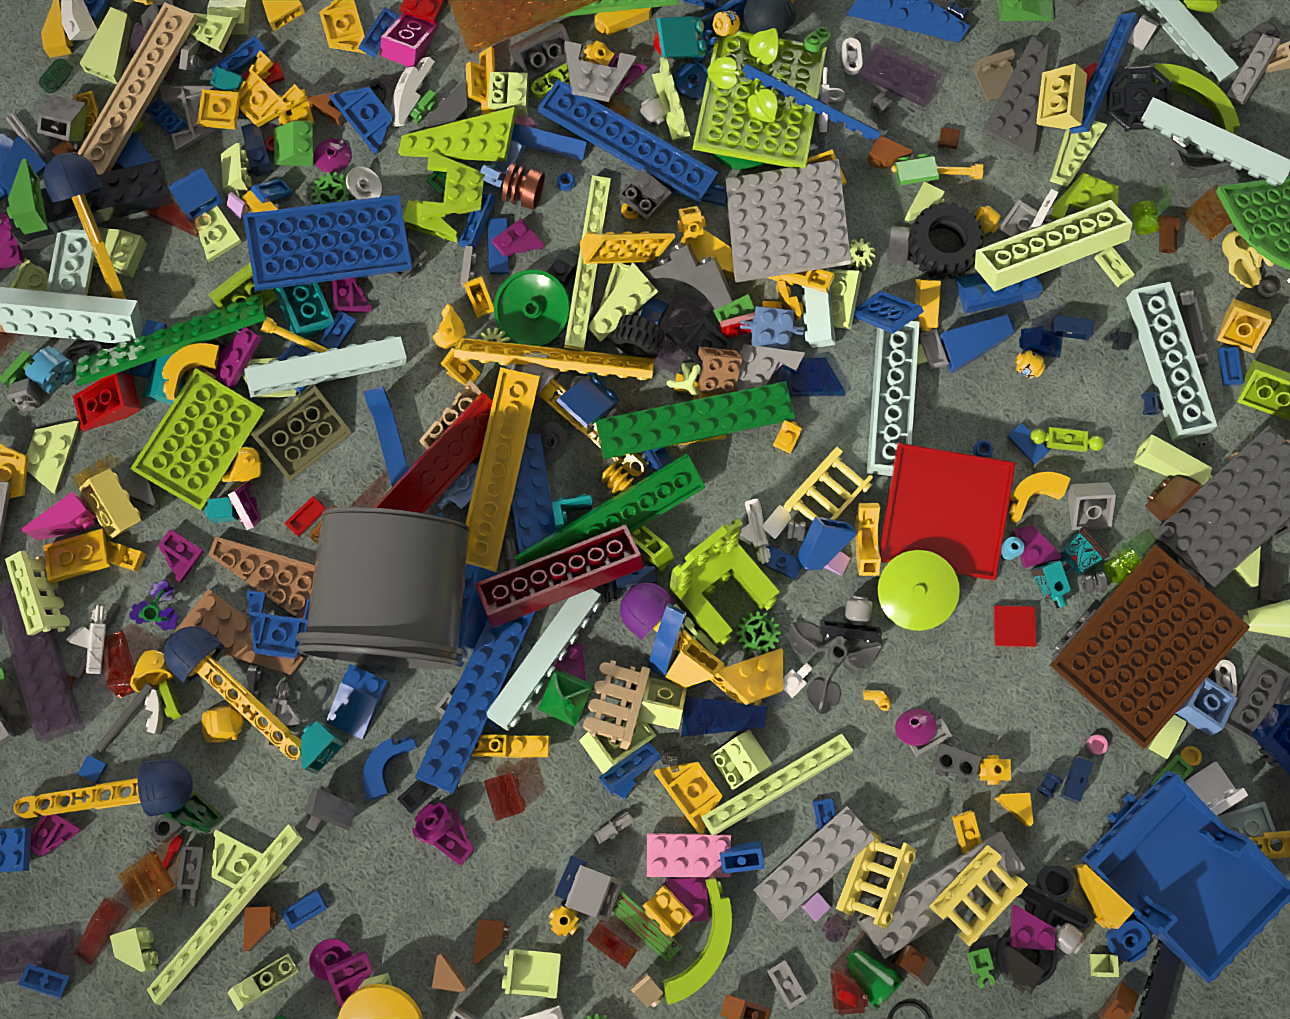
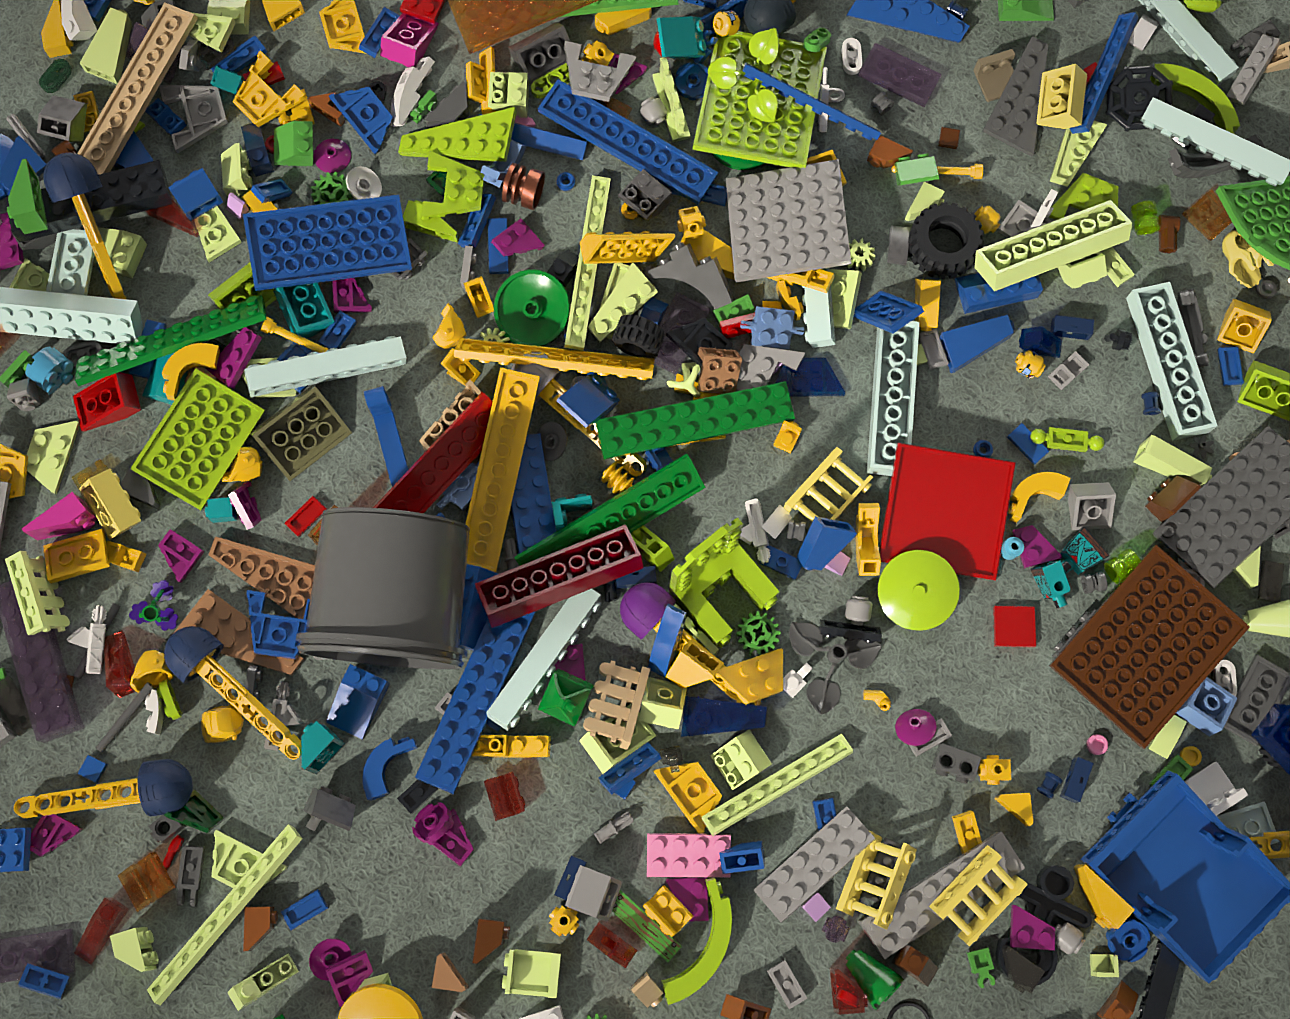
yellow plate [197,89,241,129] -> none
none -> light grey slope [1048,351,1090,390]
none -> yellowish green slope [1057,251,1107,288]

